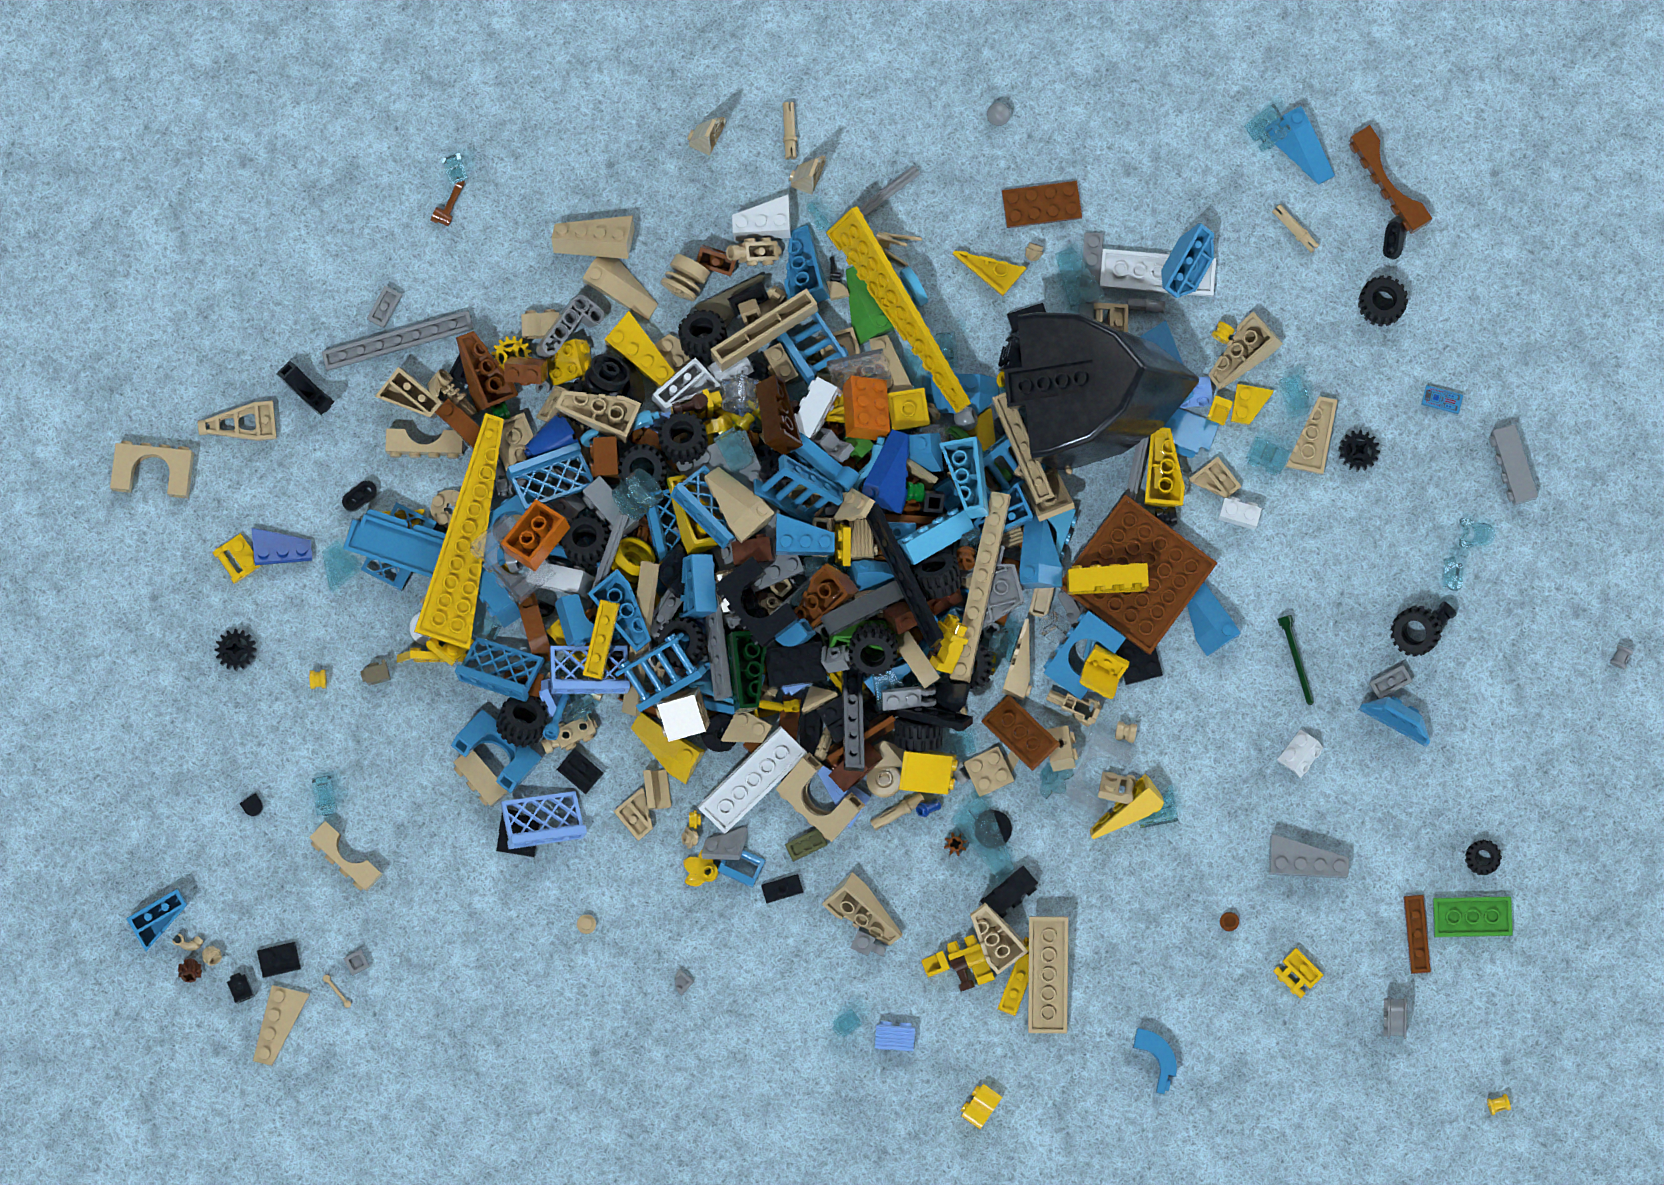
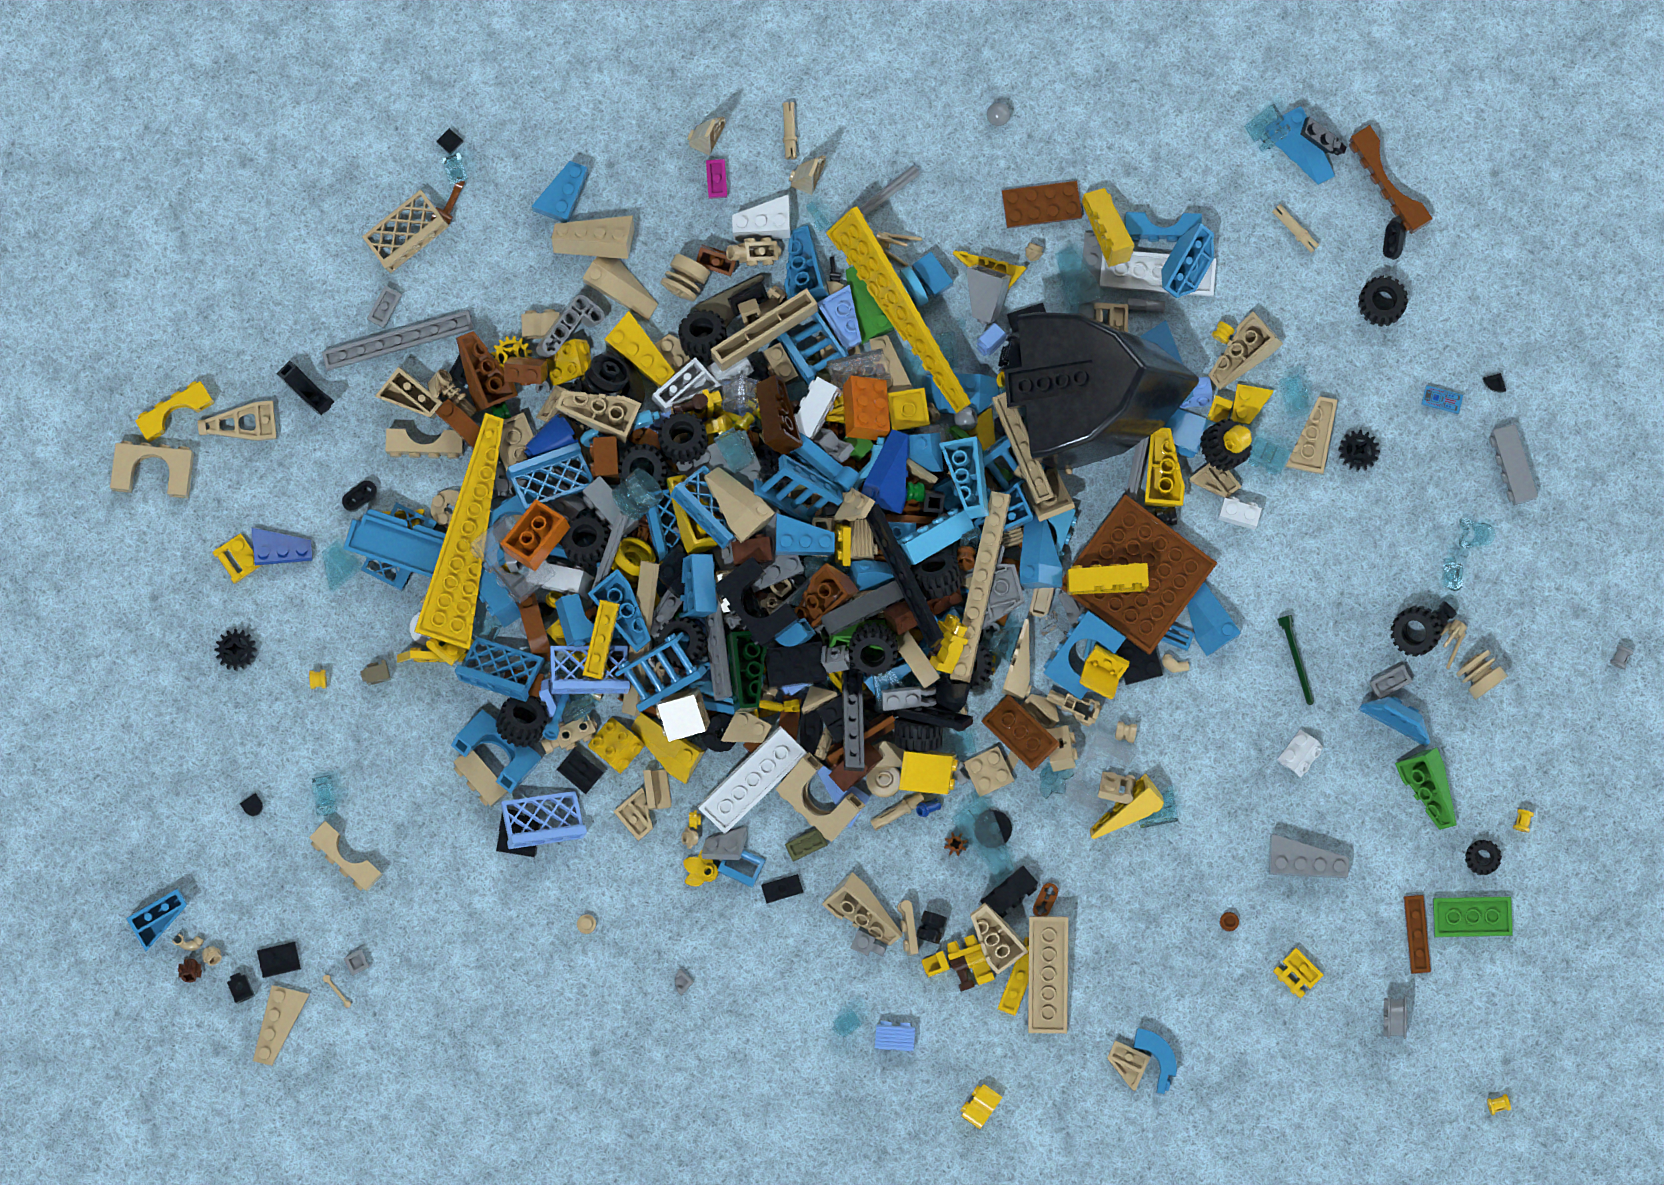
none -> yellow arch [135,381,214,443]
none -> tan fence [362,189,449,273]
none -> black plate [436,128,463,155]
none -> dark azure wedge [531,161,588,223]
none -> yellow plate [545,591,563,608]
none -> yellow bracket [588,718,645,774]
none -> dark pink plate [706,159,727,199]
none -> light blue wing [817,285,862,351]
none -> tan plate [897,900,919,956]
none -> dark azure brick [912,252,953,298]
none -> black wheel [916,911,947,944]
none -> light grey slope [967,264,1011,325]
none -> light blue brick [976,323,1007,357]
none -> tan slope [1021,694,1059,729]
none -> dark orange beam [1032,883,1058,916]
none -> yellow wedge [1082,188,1134,267]
none -> tan wing [1107,1040,1150,1091]
none -> dark azure arch [1125,212,1202,242]
none -> dark azure tile [1161,624,1195,651]
none -> tan arm [1162,654,1189,673]
none -> black tyre [1200,418,1252,471]
none -> yellow head [1223,425,1252,453]
none -> black hinge [1300,117,1347,156]
none -> bright green wedge [1395,747,1457,830]
none -> tan plant [1440,619,1467,669]
none -> tan wheel [1456,650,1508,700]
none -> black tile [1482,373,1506,393]
none -> yellow bush [1513,809,1534,833]

